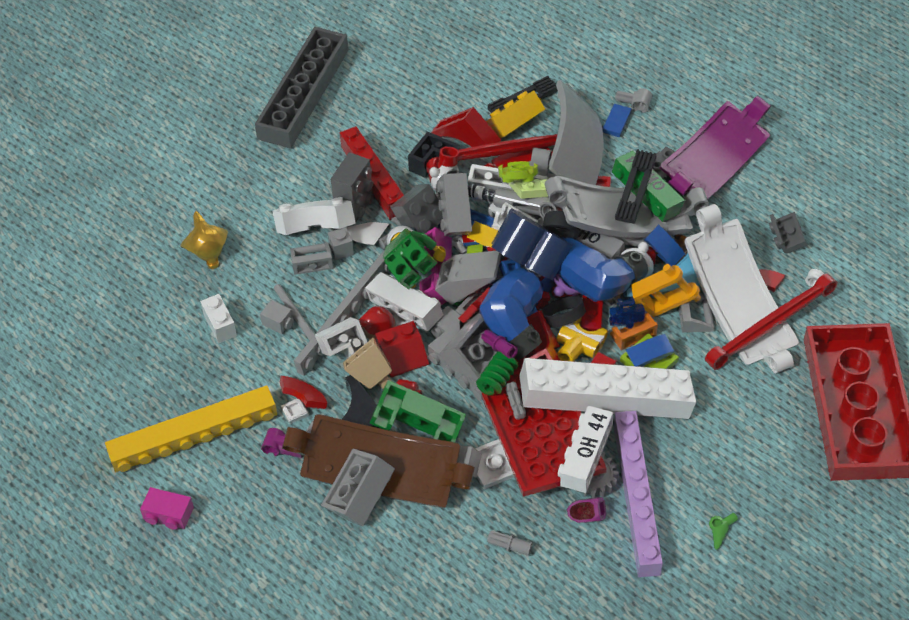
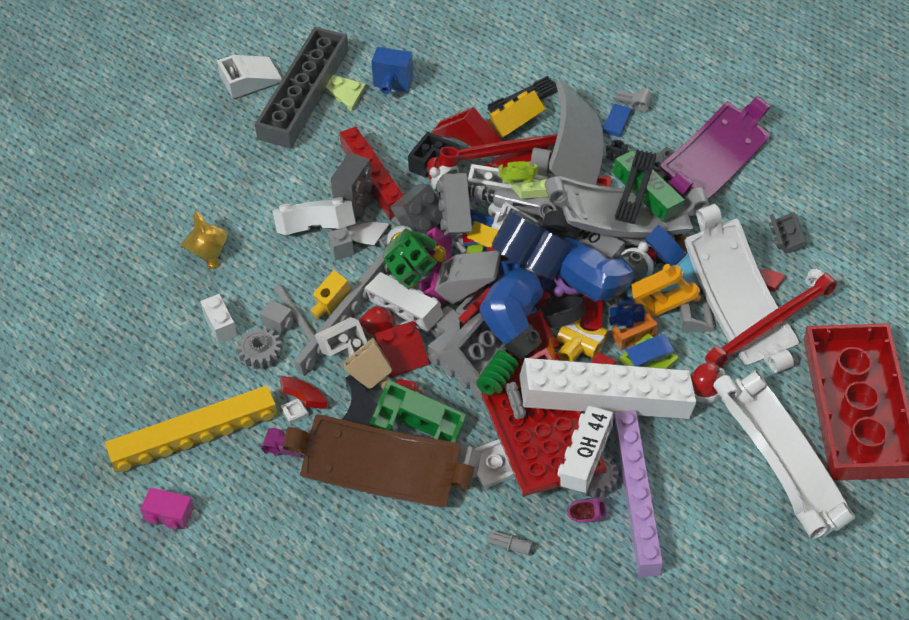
light grey tile [290,243,333,275] -> none
light grey slope [321,449,395,526] -> none
magenta axle [481,330,518,359] -> none
bright green animal [709,513,738,550] -> none
none -> white slope [217,55,282,99]
none -> light grey gear [236,327,282,369]
none -> yellow torso [310,270,351,319]
none -> yellowish green wing [325,75,366,111]
none -> blue brick [371,47,414,94]
none -> black gear [606,140,629,163]
none -> red piece [690,362,725,403]
none -> white panel [713,370,856,539]

